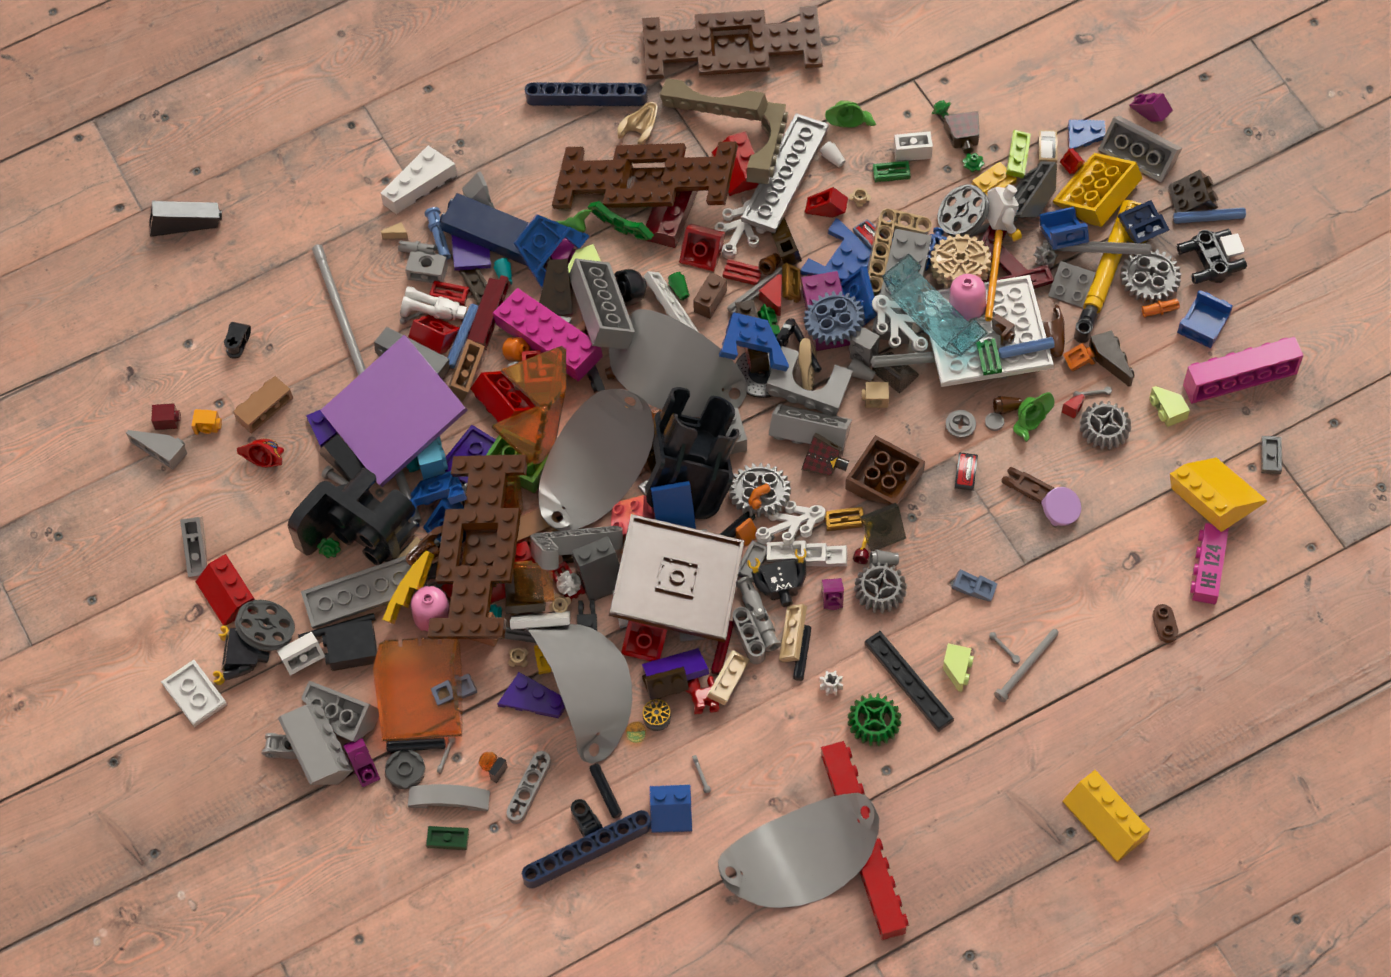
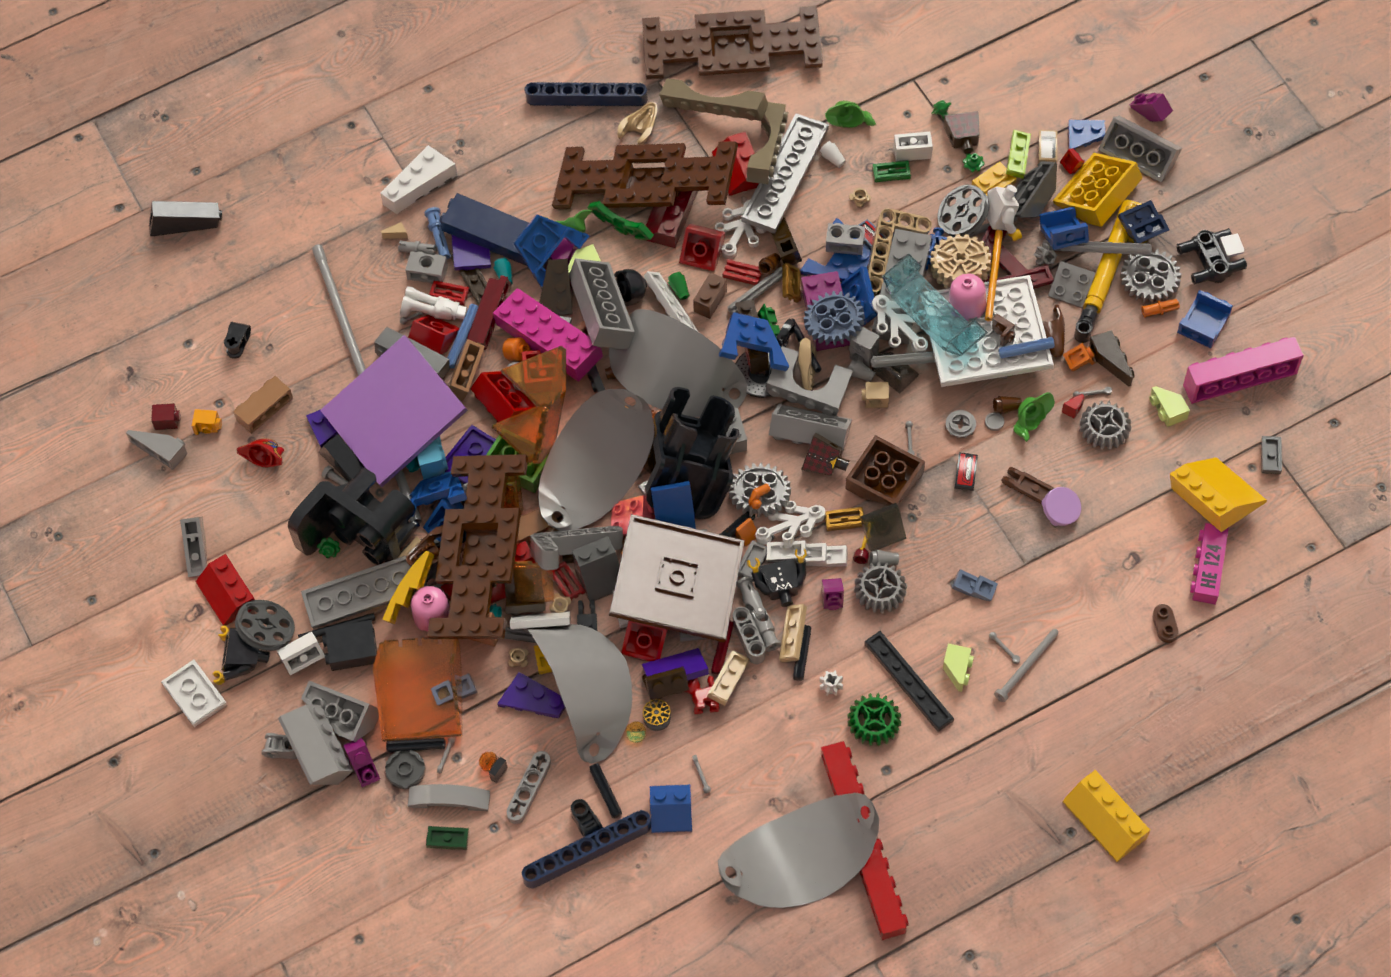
light grey slope [462,171,494,208] -> none
white gear [557,571,581,597] -> none
red slope [759,275,782,316] -> none
red slope [805,187,848,218] -> none
green tile [976,338,1002,376] -> none
dark brown bracket [1168,170,1218,213] -> none
medium blue axle [1173,208,1246,224] -> none
none -> light grey brick [826,223,865,255]
none -> light grey hinge [905,421,914,455]

